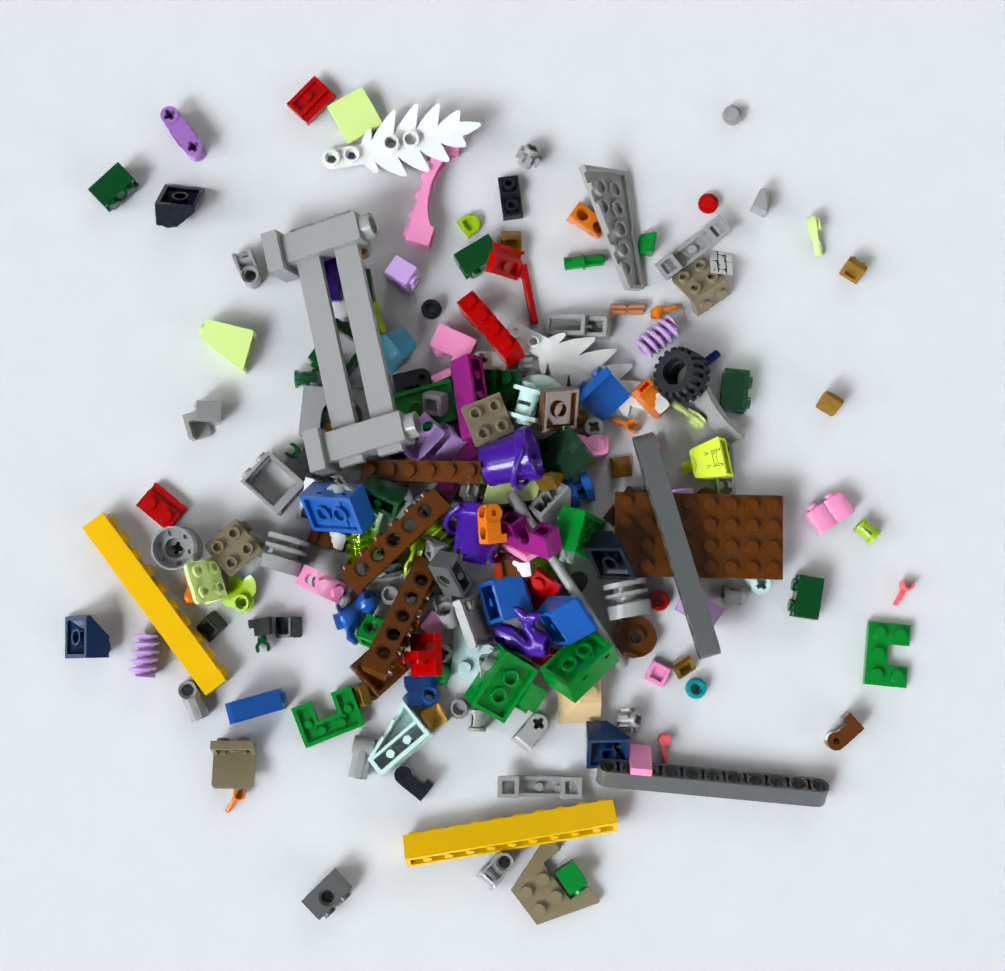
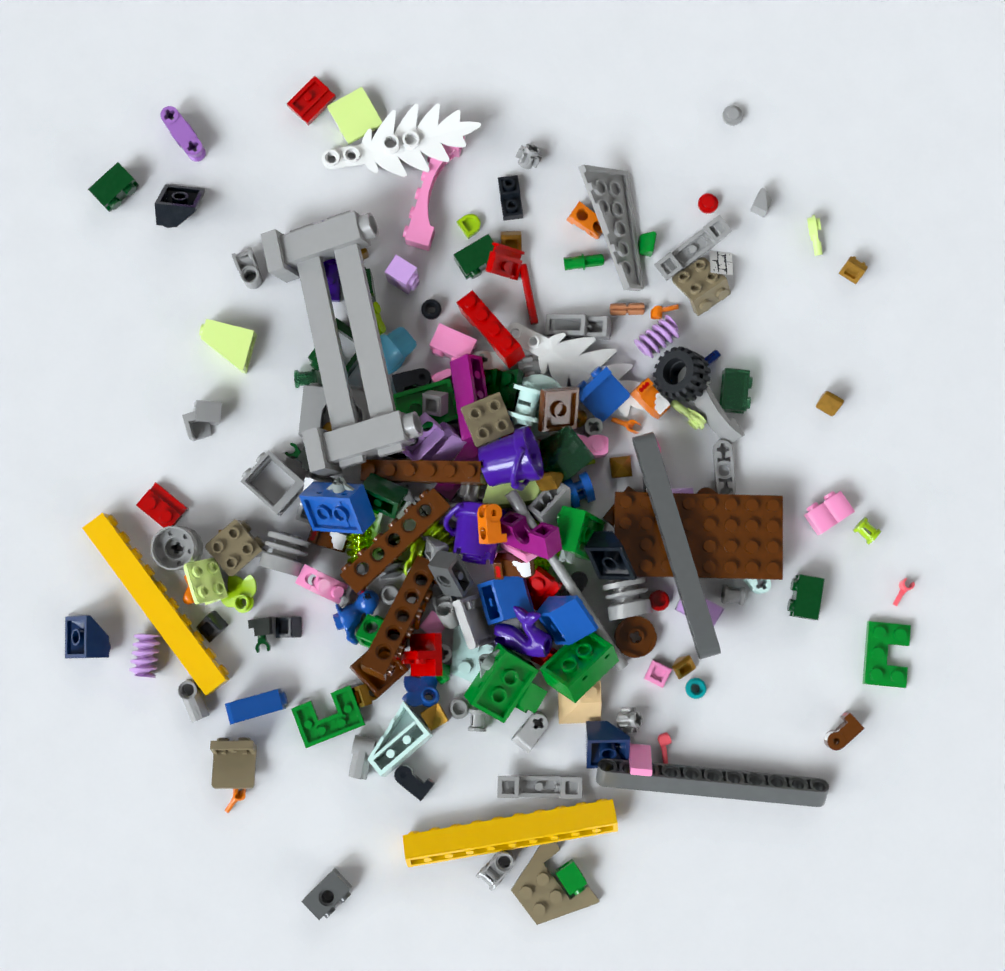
neon yellow torso [681,437,734,480] -> none

